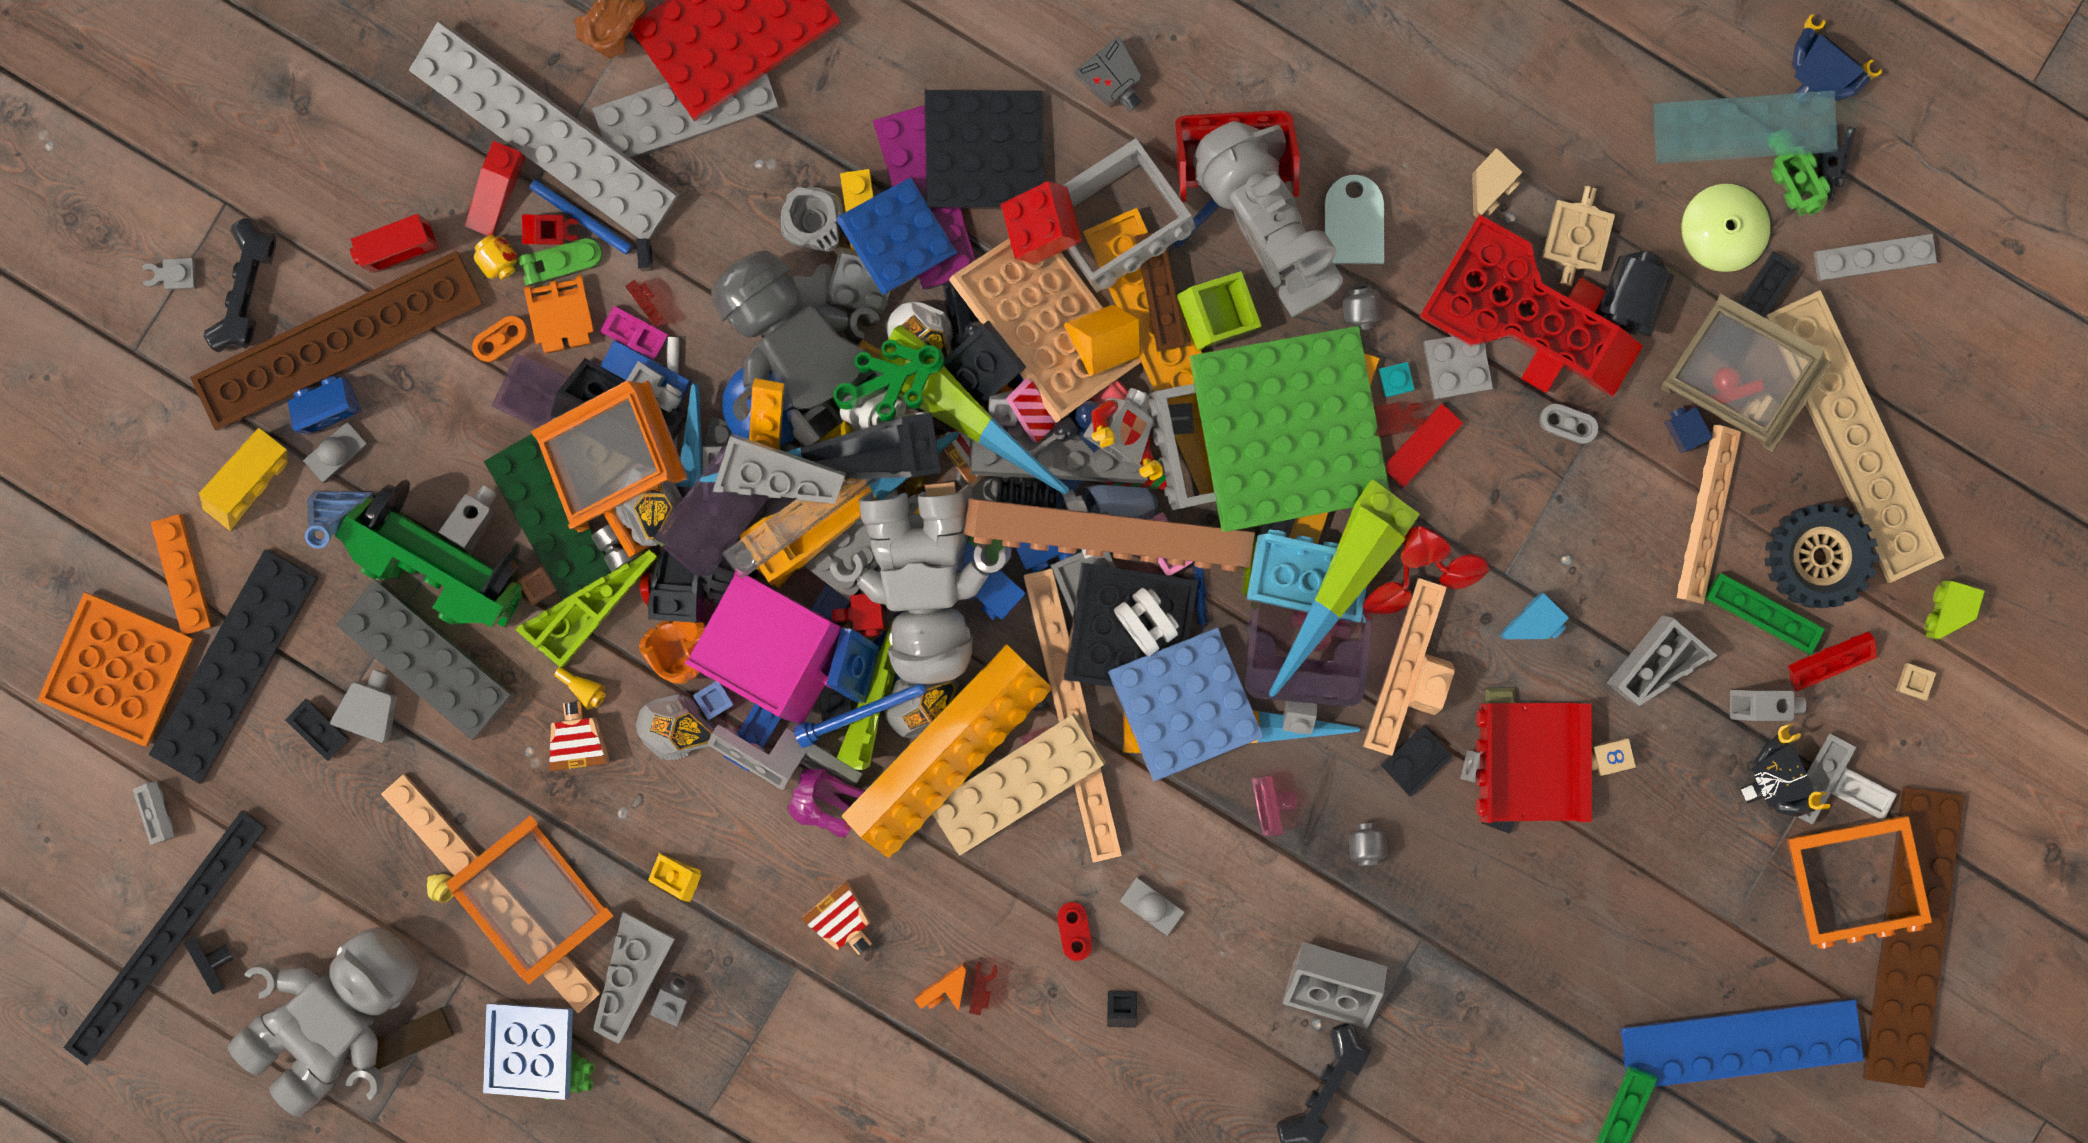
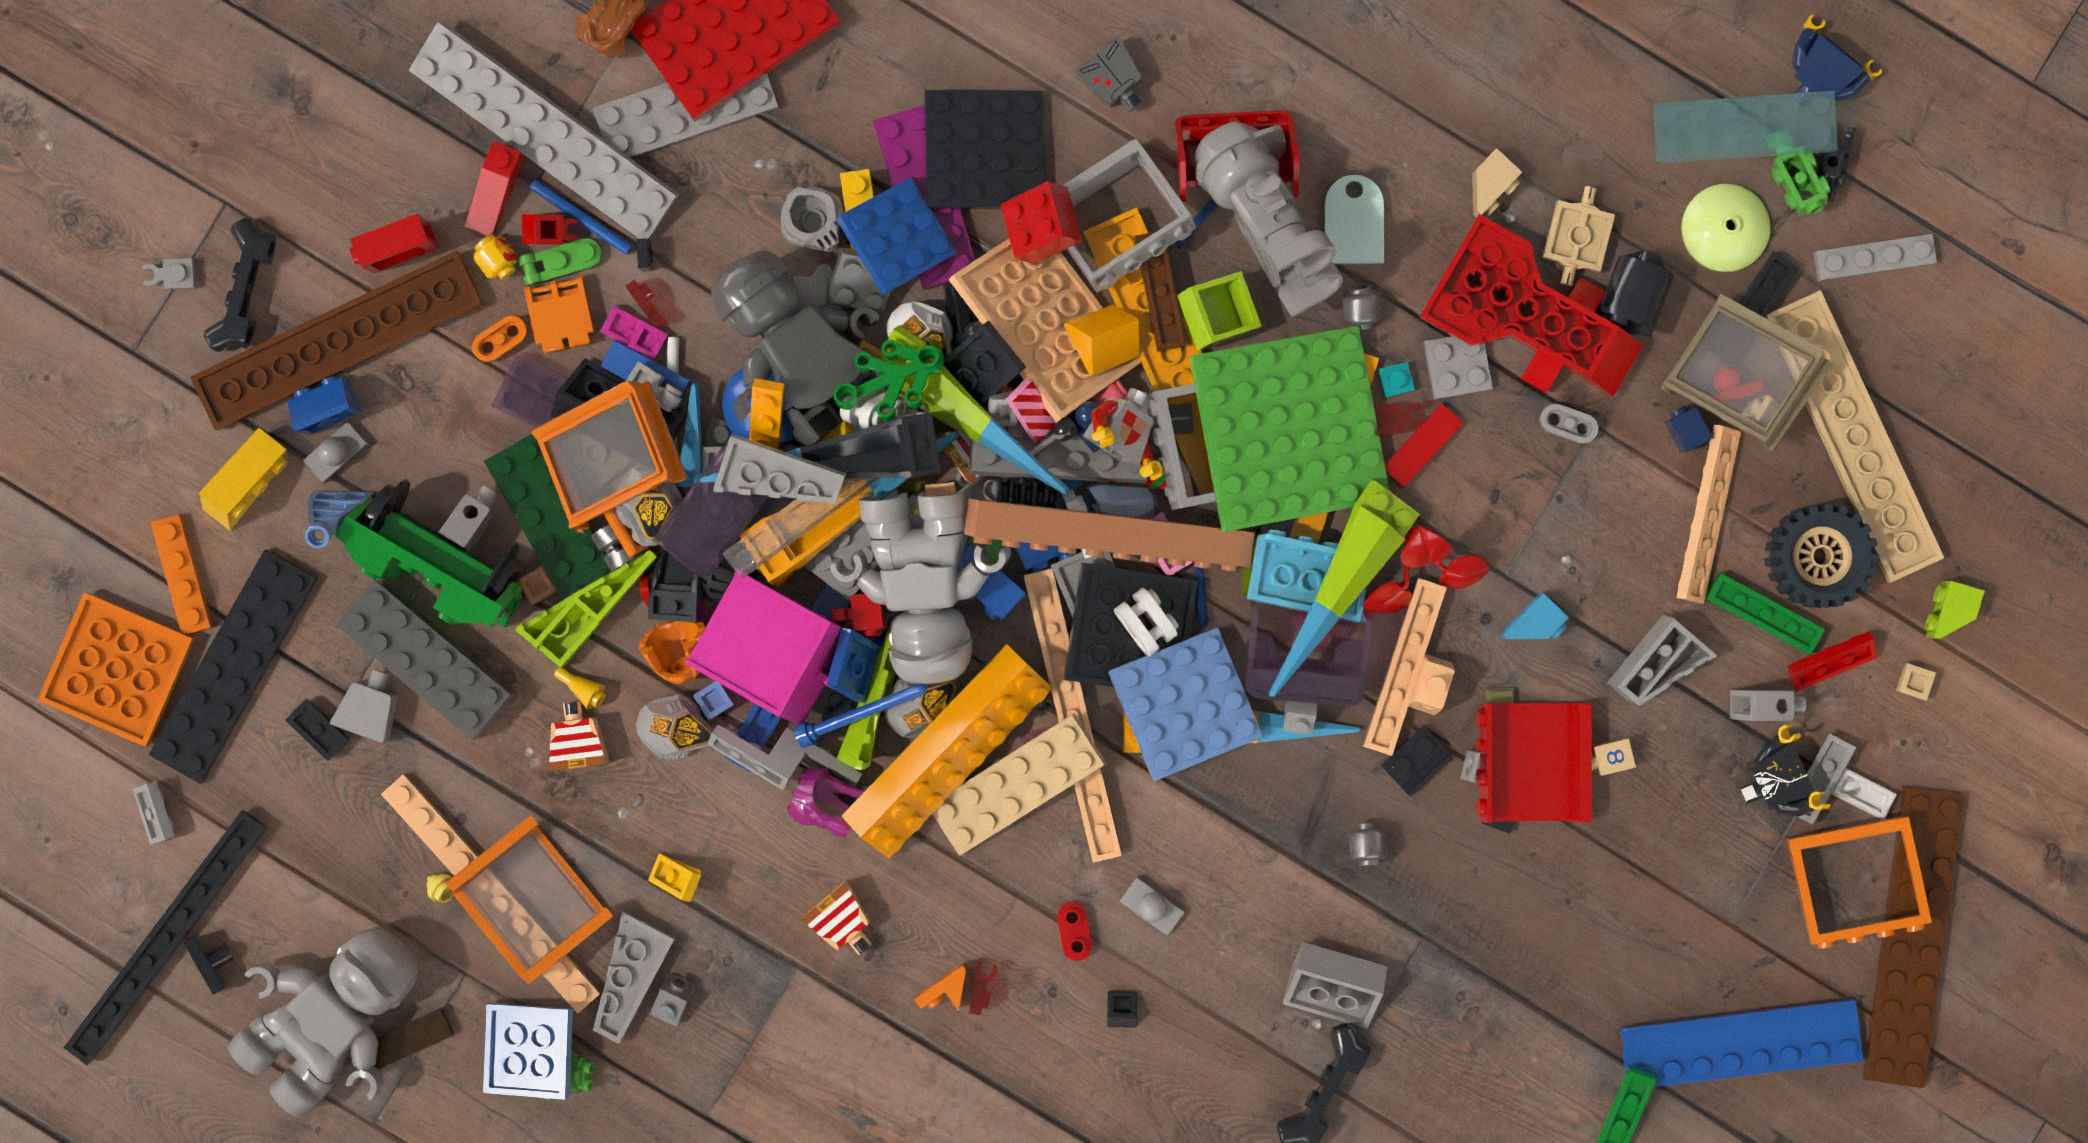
clear pink tile [1252,776,1297,837] -> none

